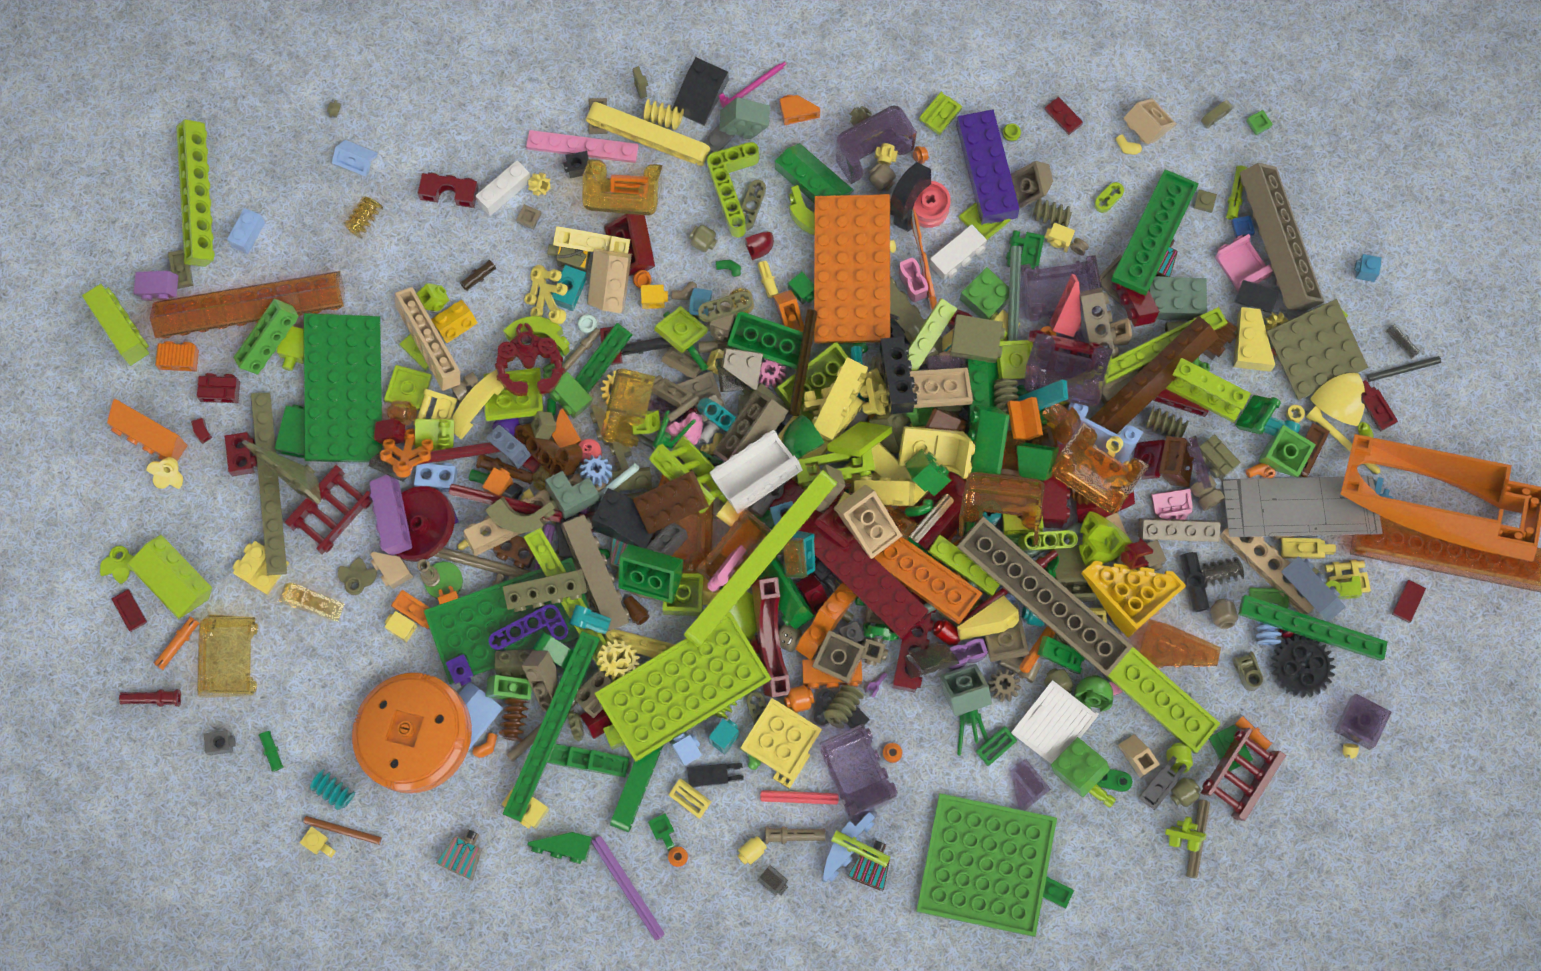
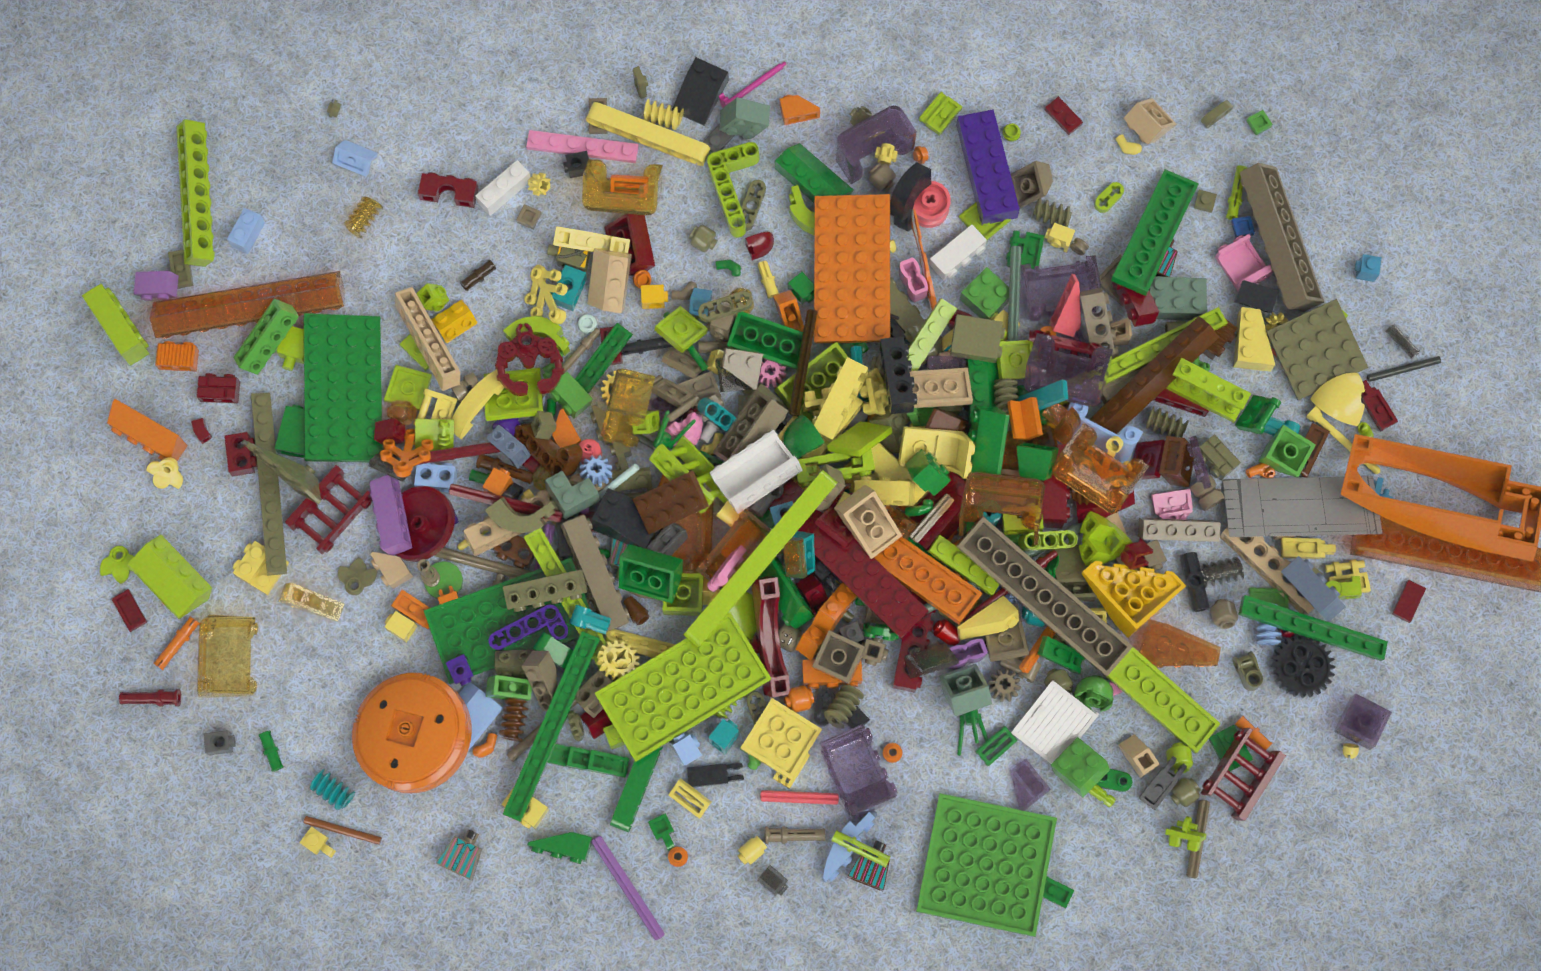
medium lavender hand [865,672,887,698] -> none
light yellow bush [1286,405,1305,423] -> none

